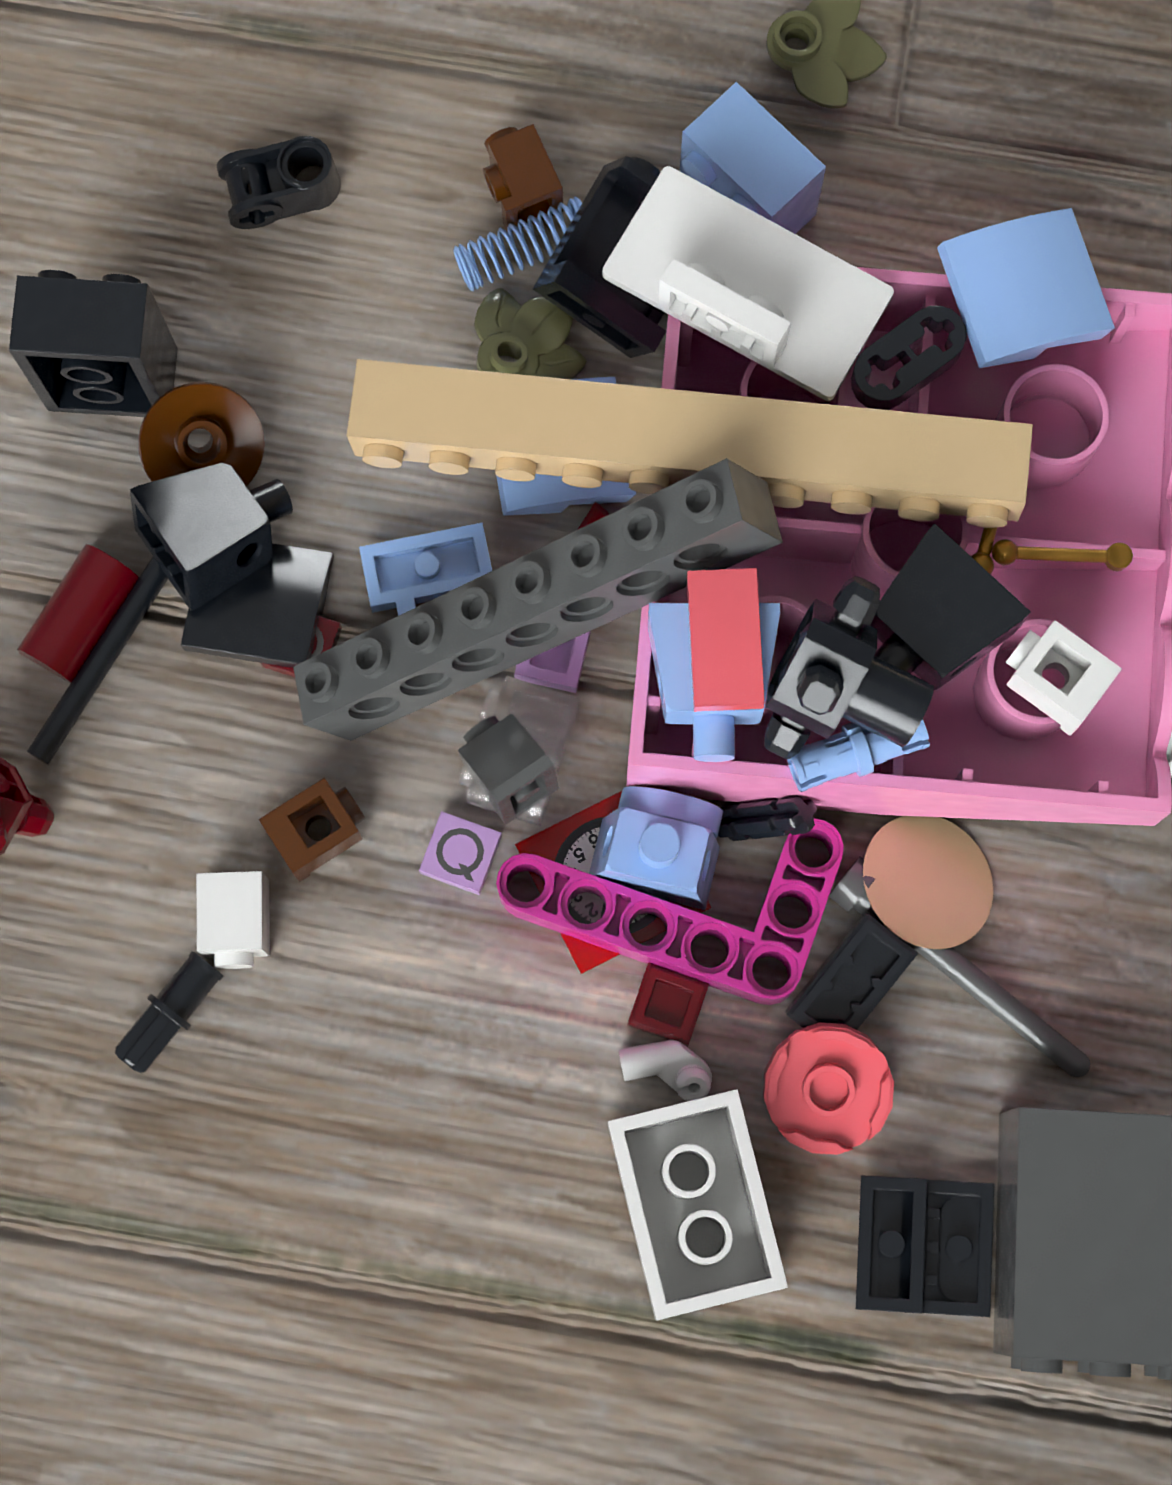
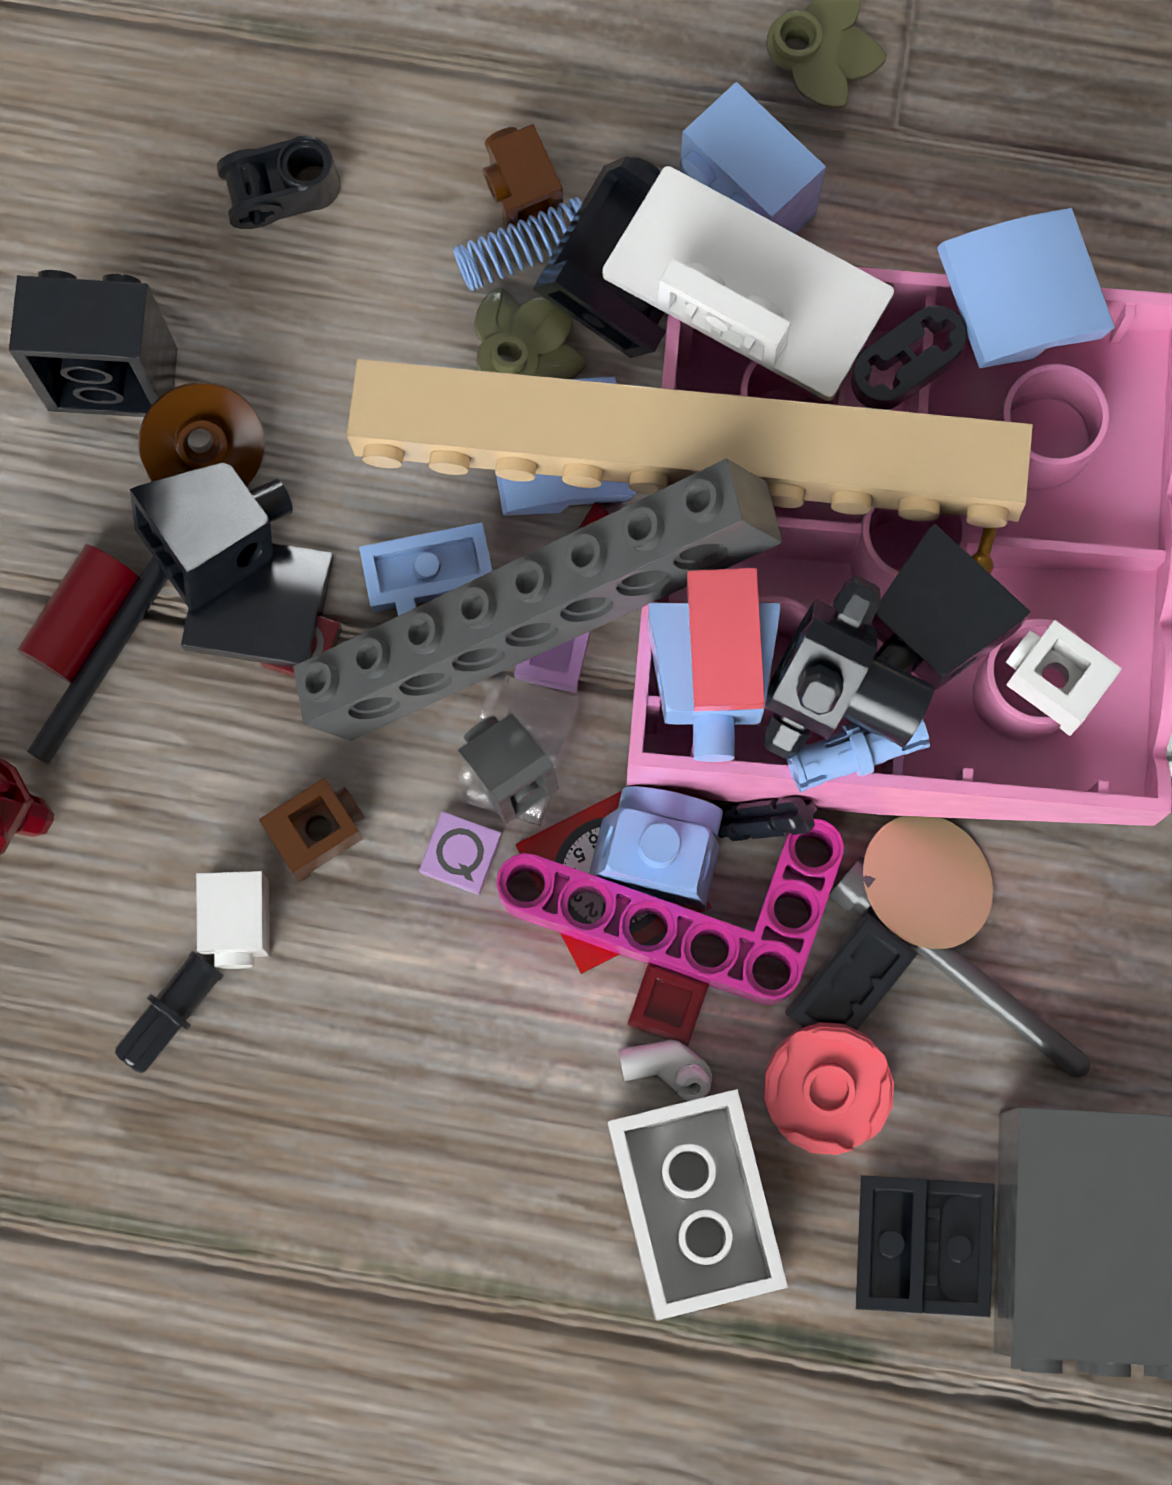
pearl gold hinge [992,539,1133,572] -> none

